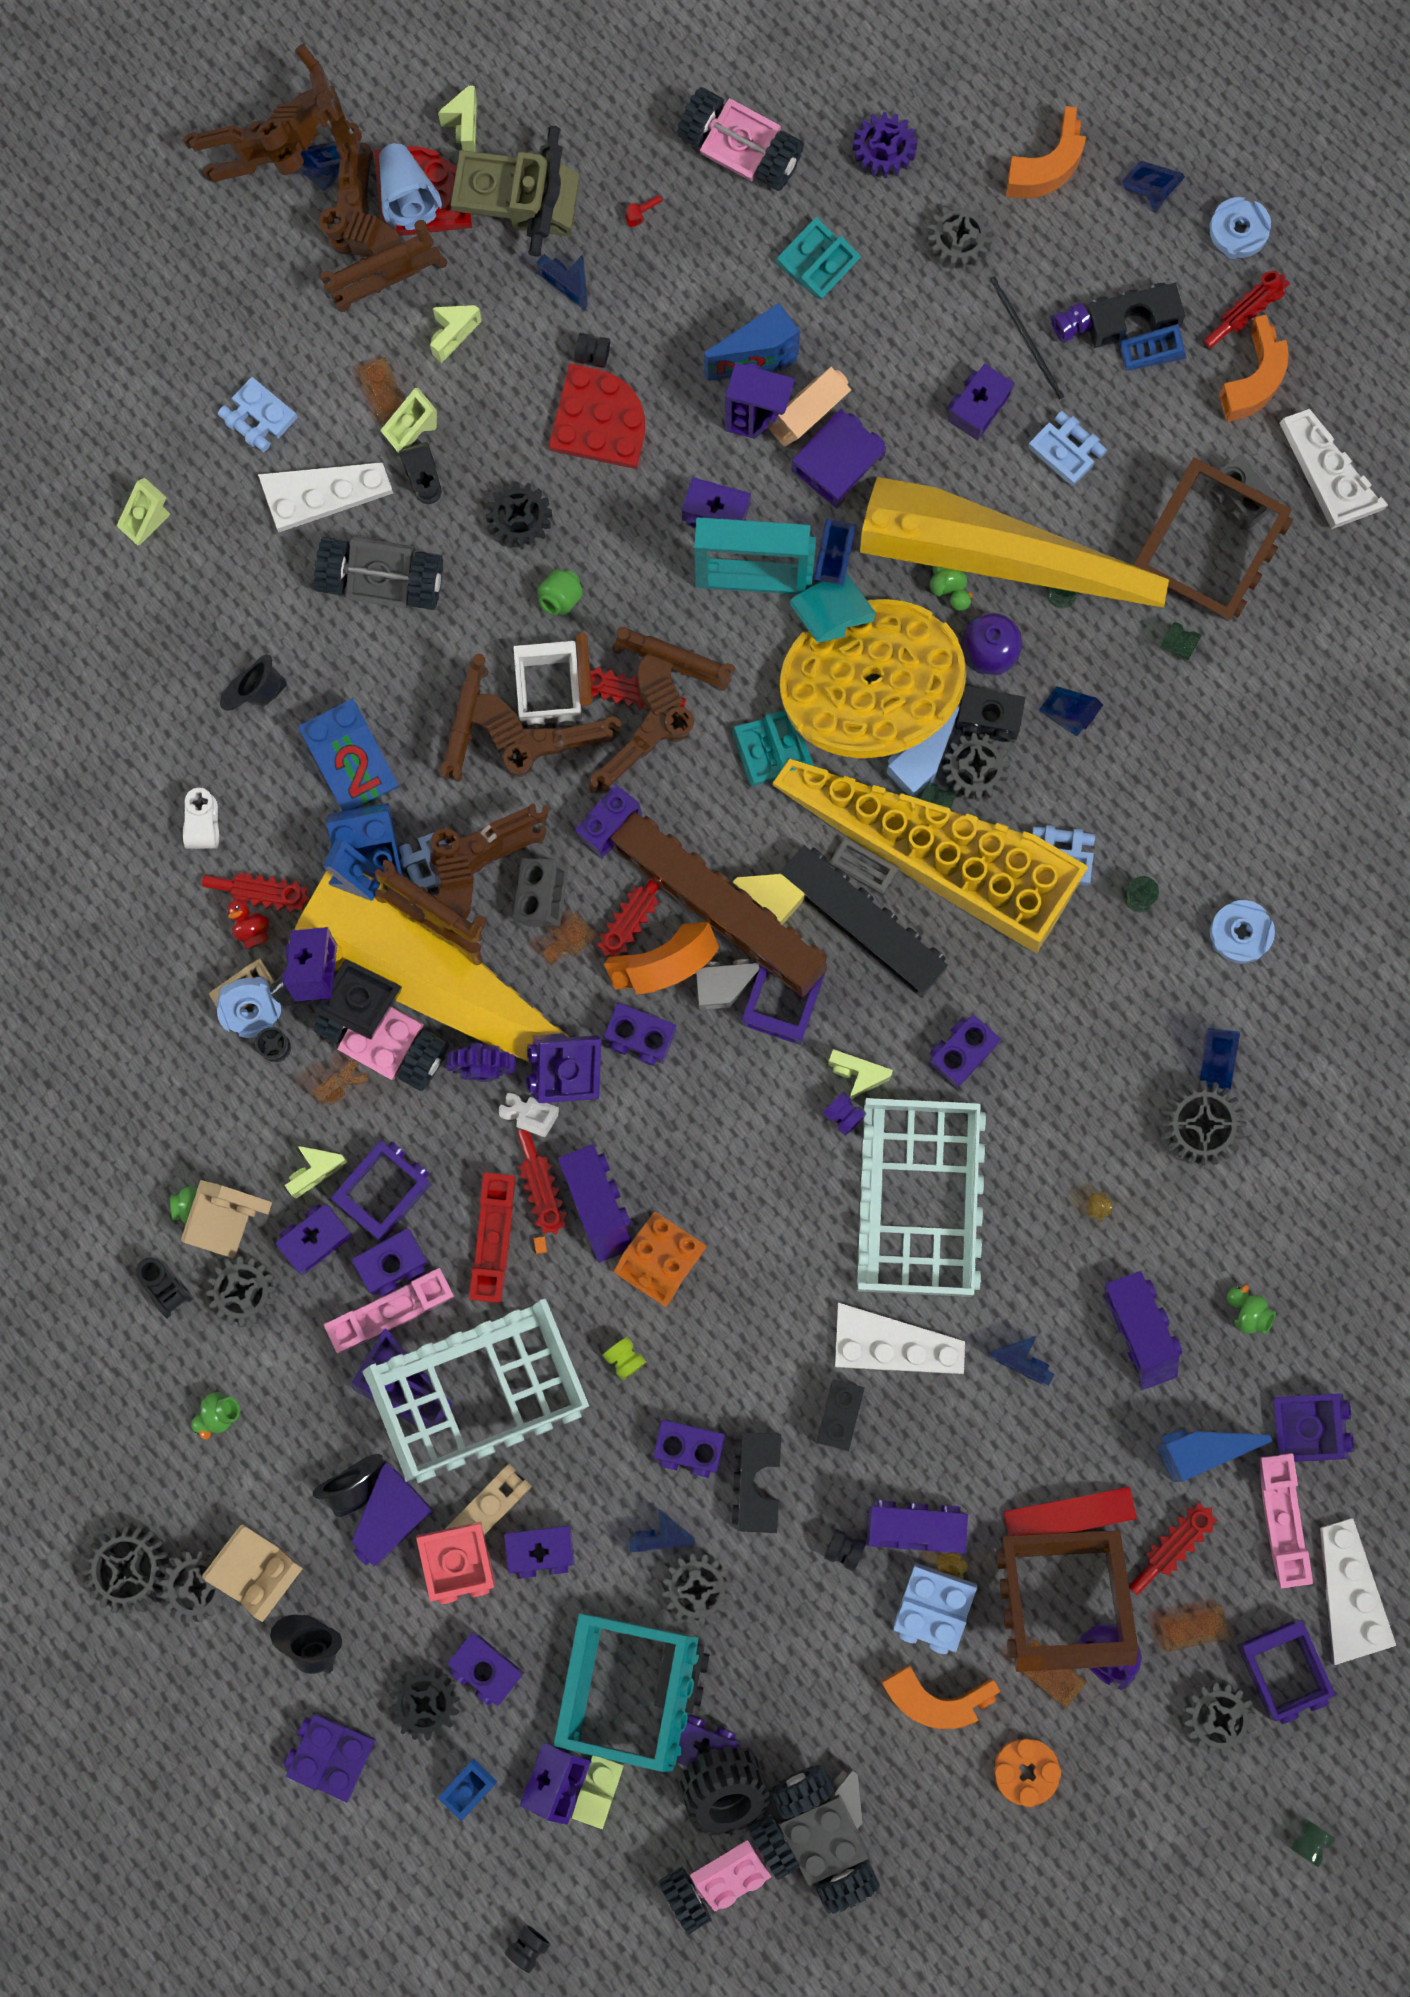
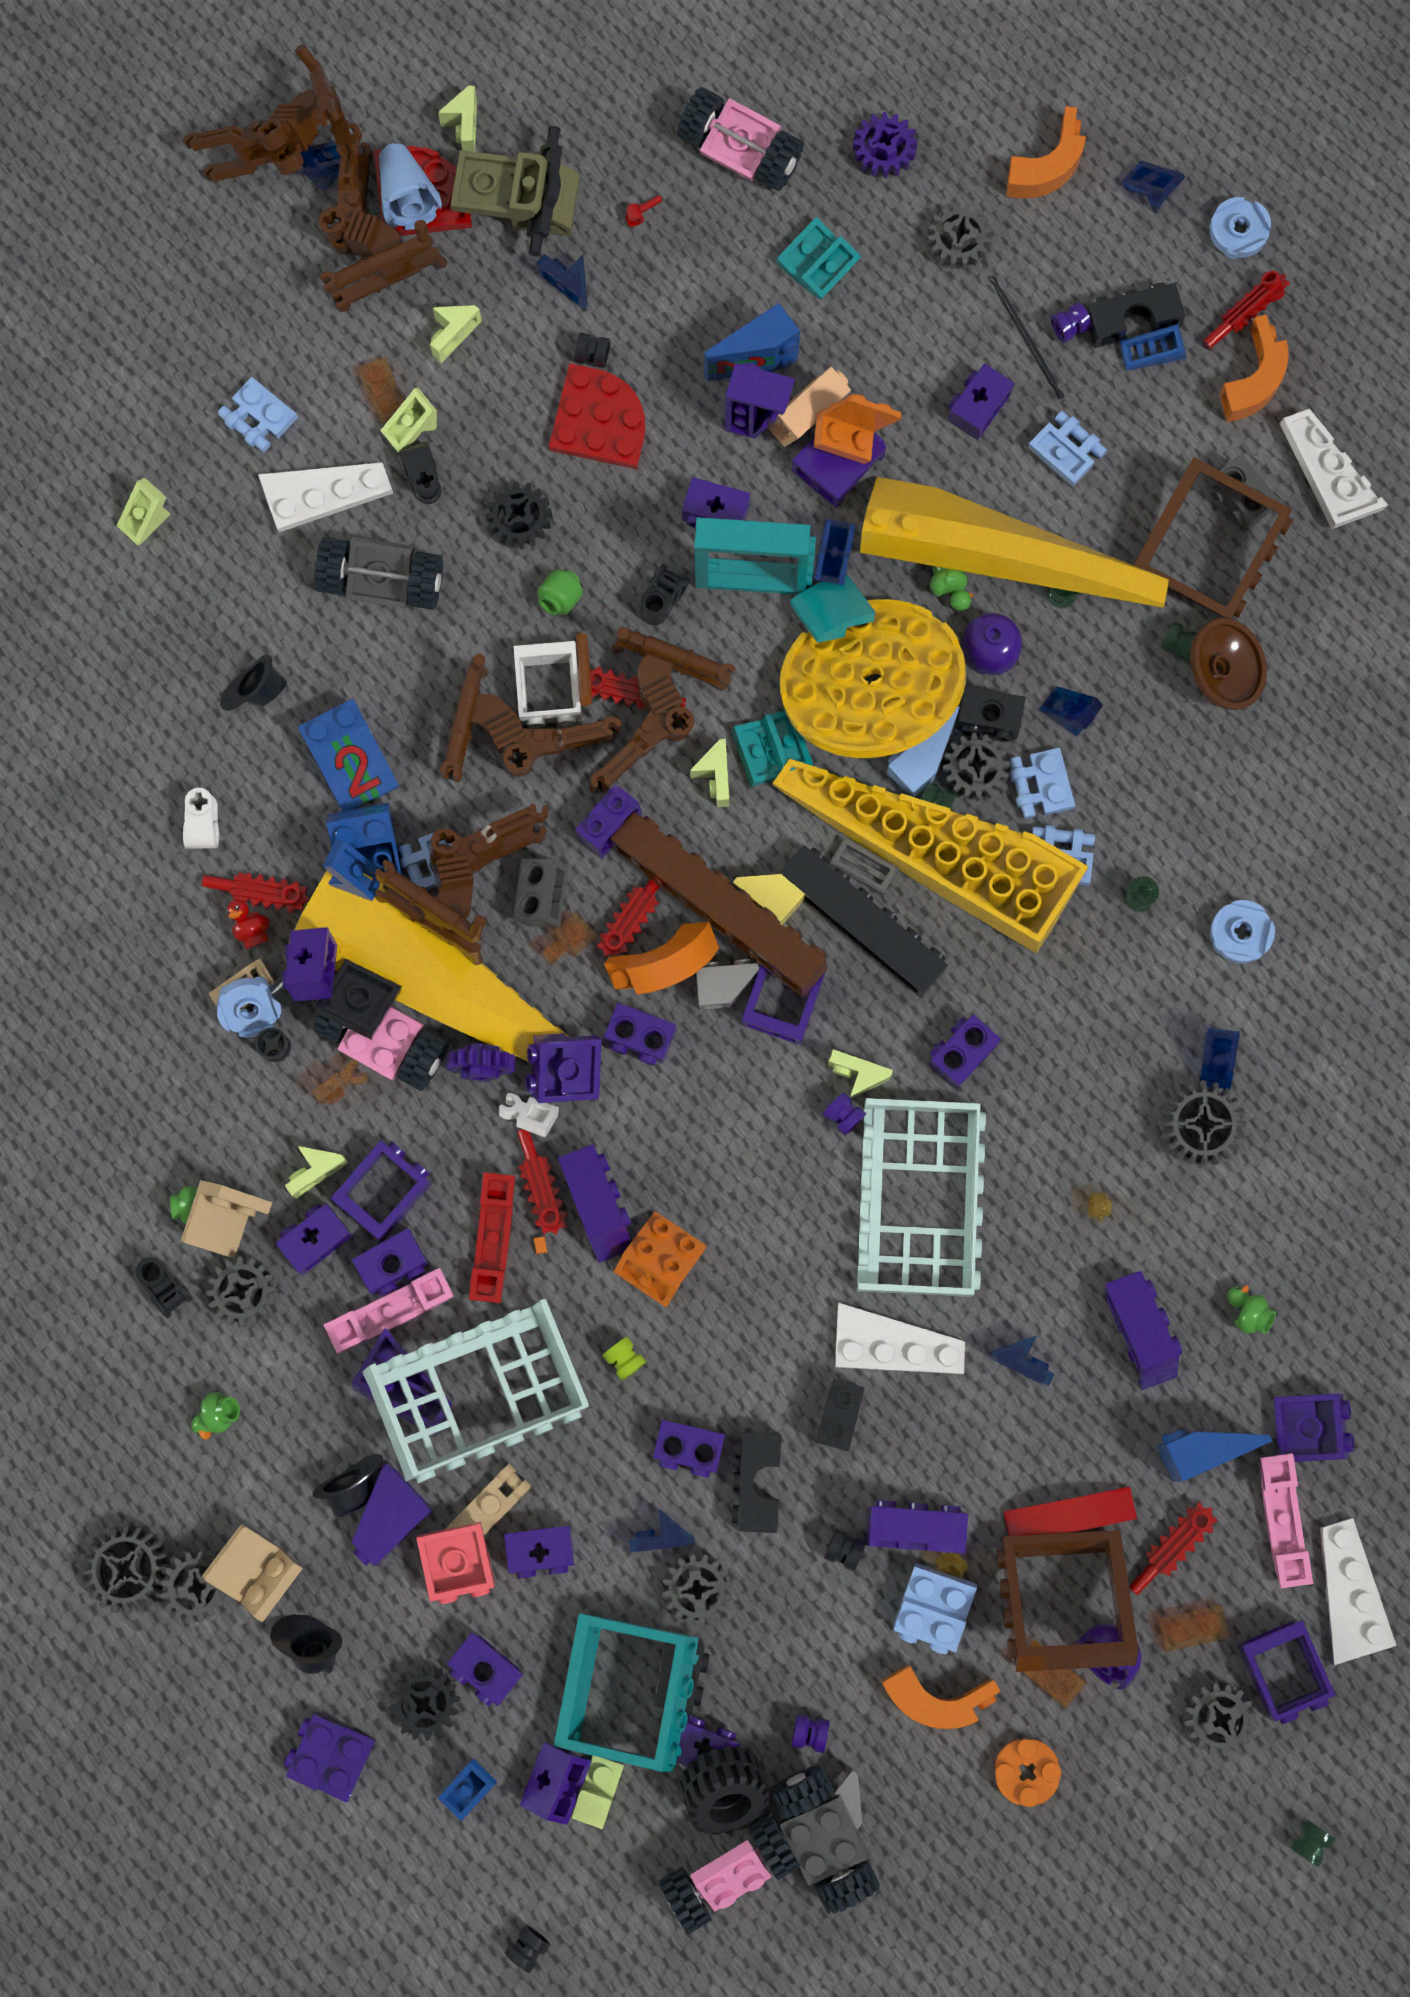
none -> black piece [641,563,690,626]
none -> yellowish green slope [690,739,729,807]
none -> dark purple wheel [791,1713,830,1753]
none -> orange bracket [814,394,902,464]
none -> light blue plate [1009,748,1075,819]
none -> reddish brown dish [1190,618,1267,710]

